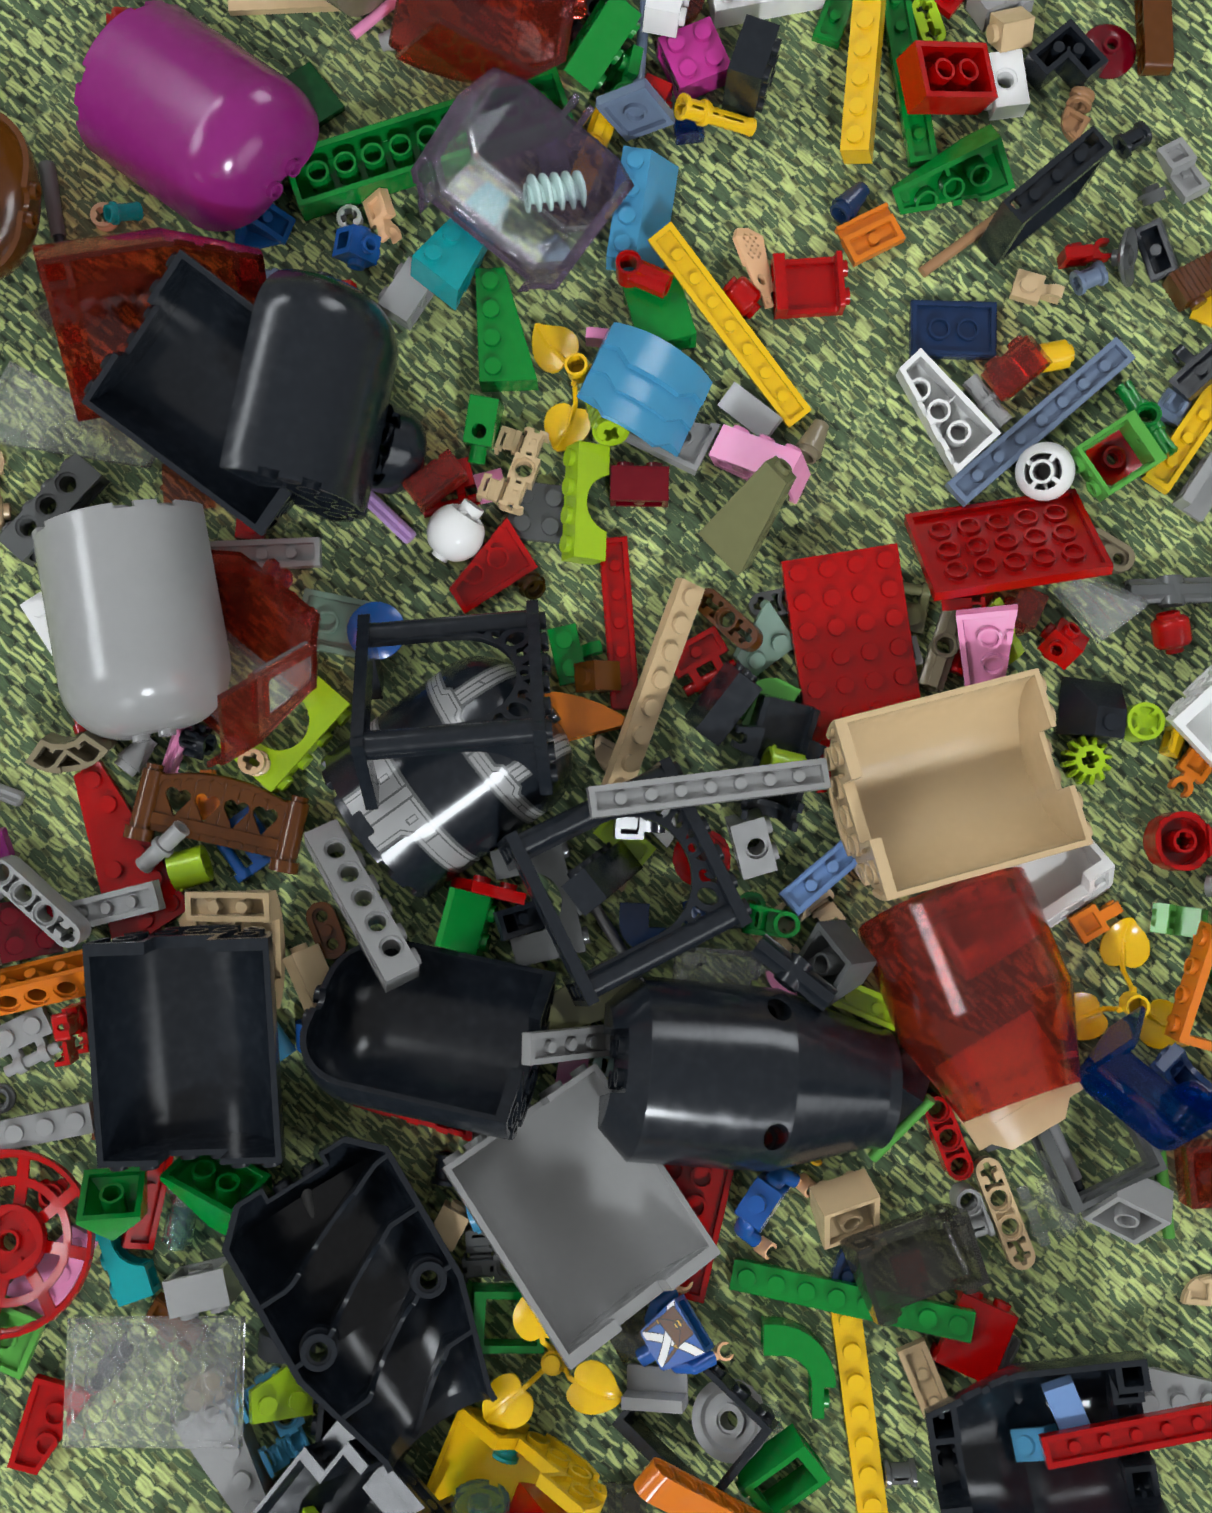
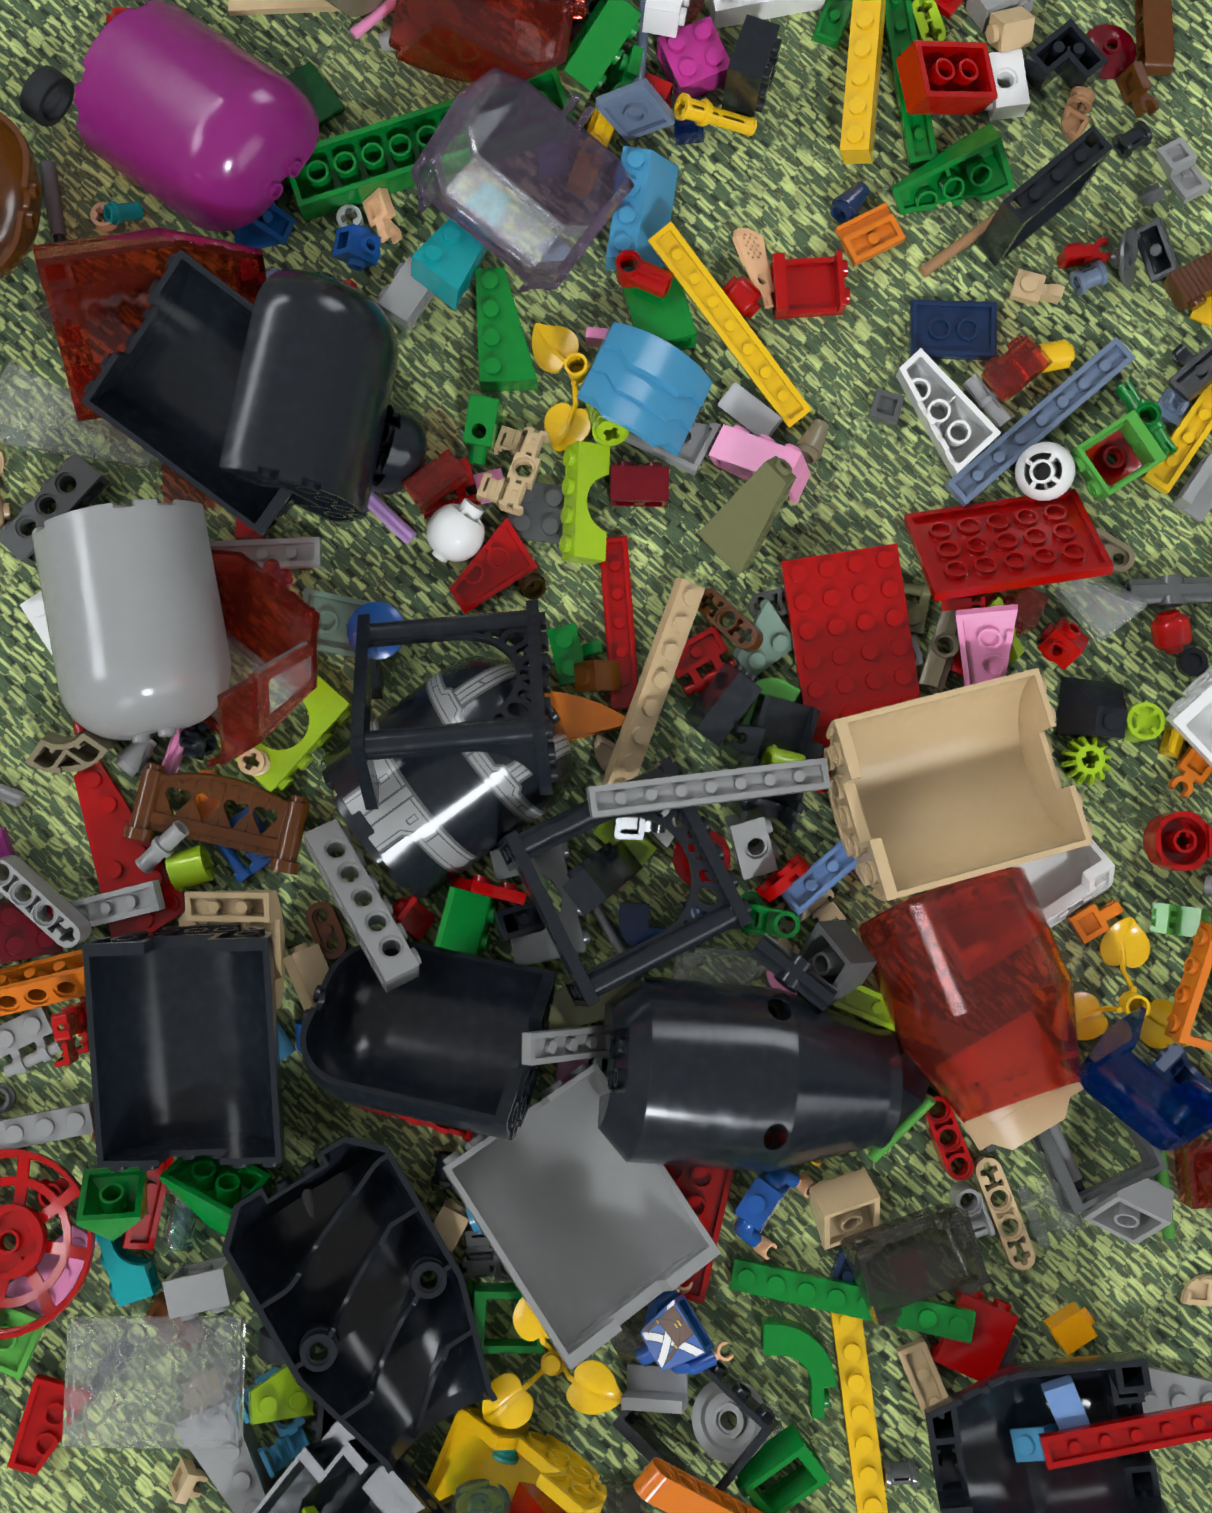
light aqua piece [523,170,587,214] -> none
none -> black tyre [20,65,74,127]
none -> tan tile [168,1457,208,1505]
none -> red bracket [392,895,436,941]
none -> red plate [755,853,811,904]
none -> dark grey plate [868,388,905,426]
none -> light orange brick [1043,1302,1098,1356]
none -> reddish brown plate [1115,61,1159,118]
none -> black tile [1176,647,1208,677]

